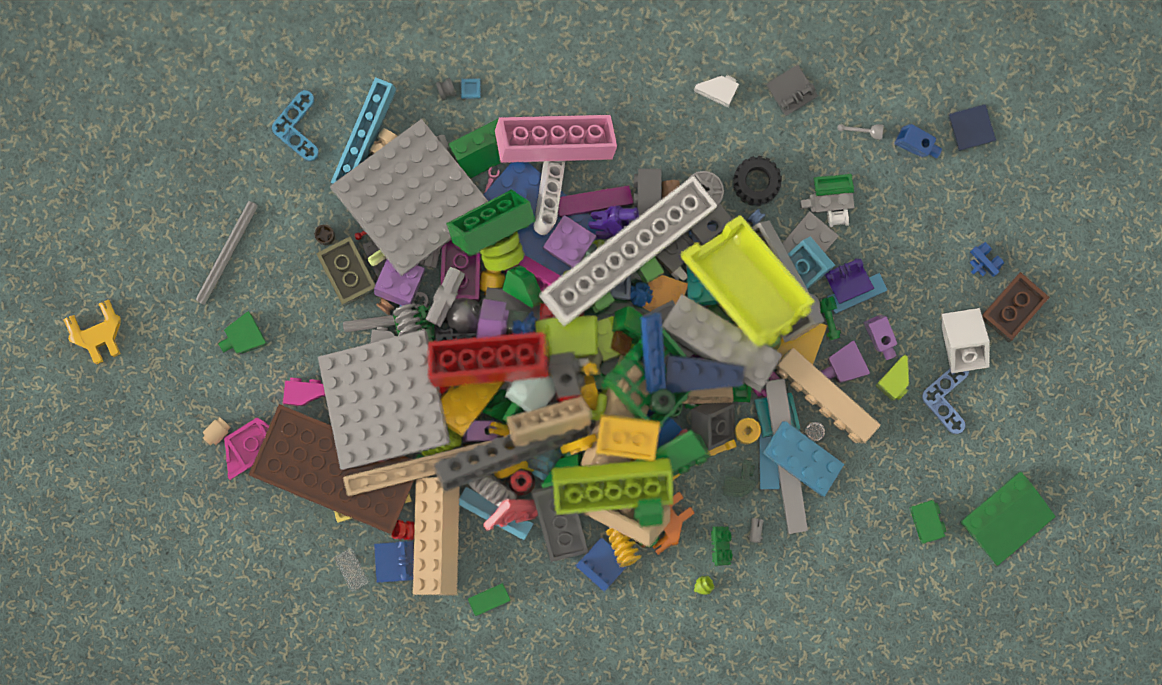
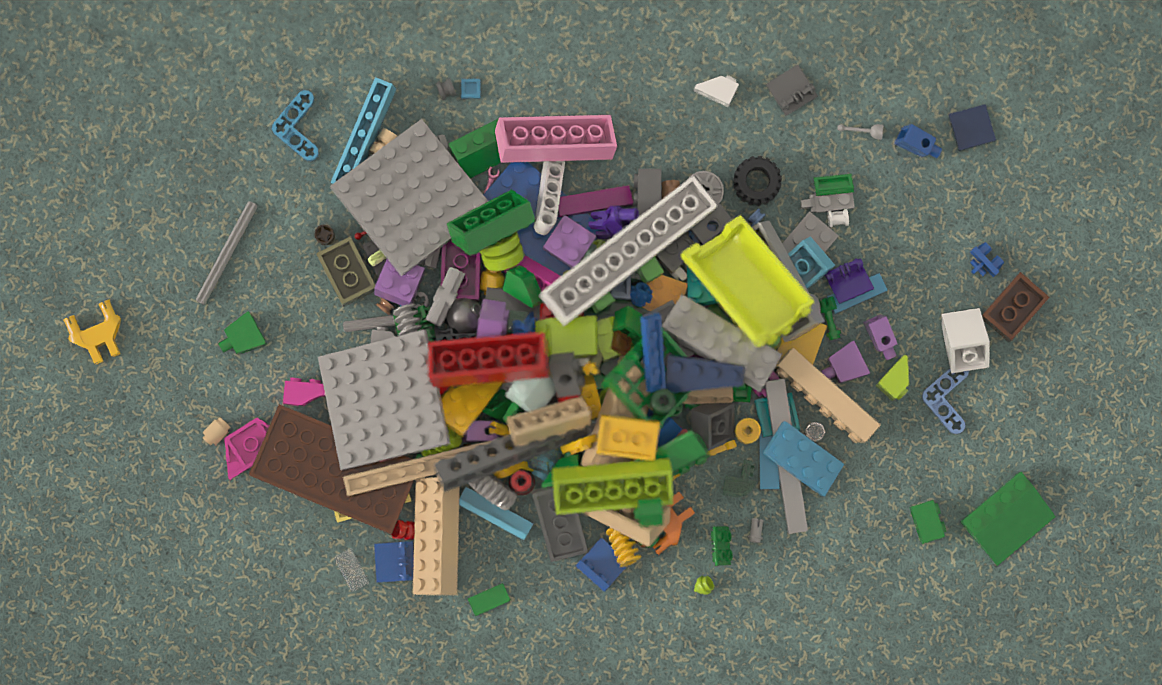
coral wing [483,499,538,531] -> none
lime arm [590,394,608,422] -> none

